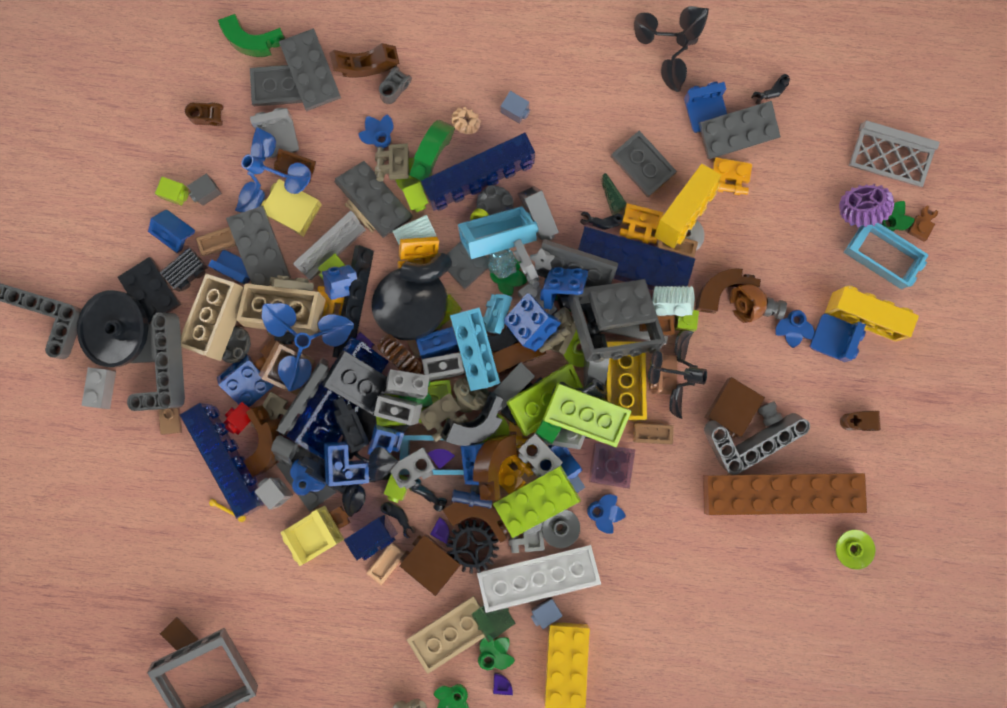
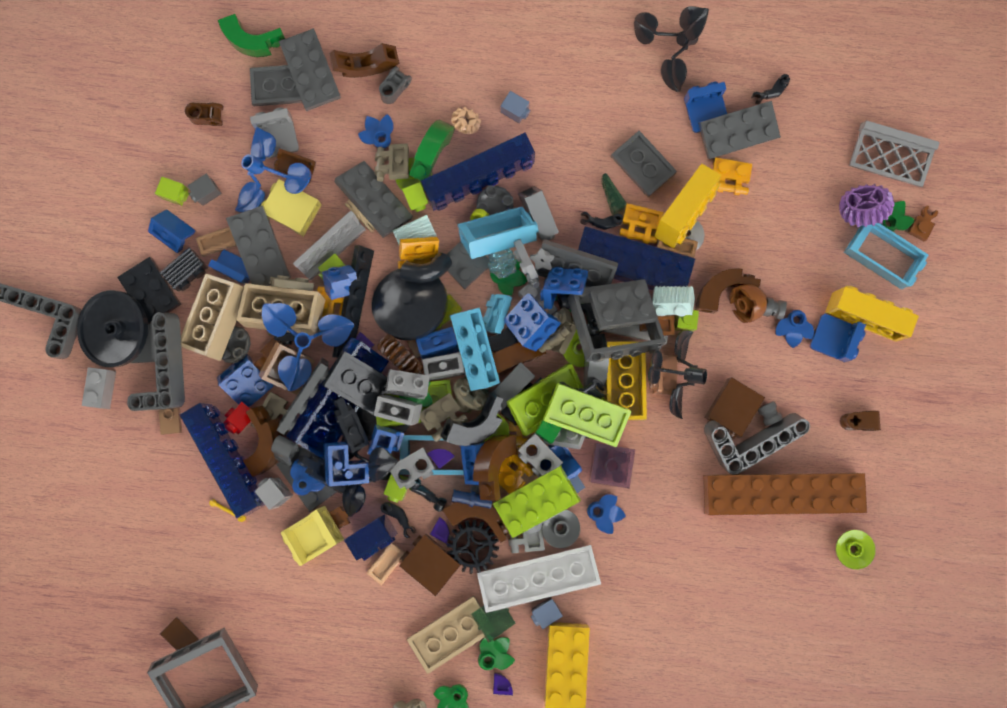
medium nougat plate [633,423,674,445] -> none

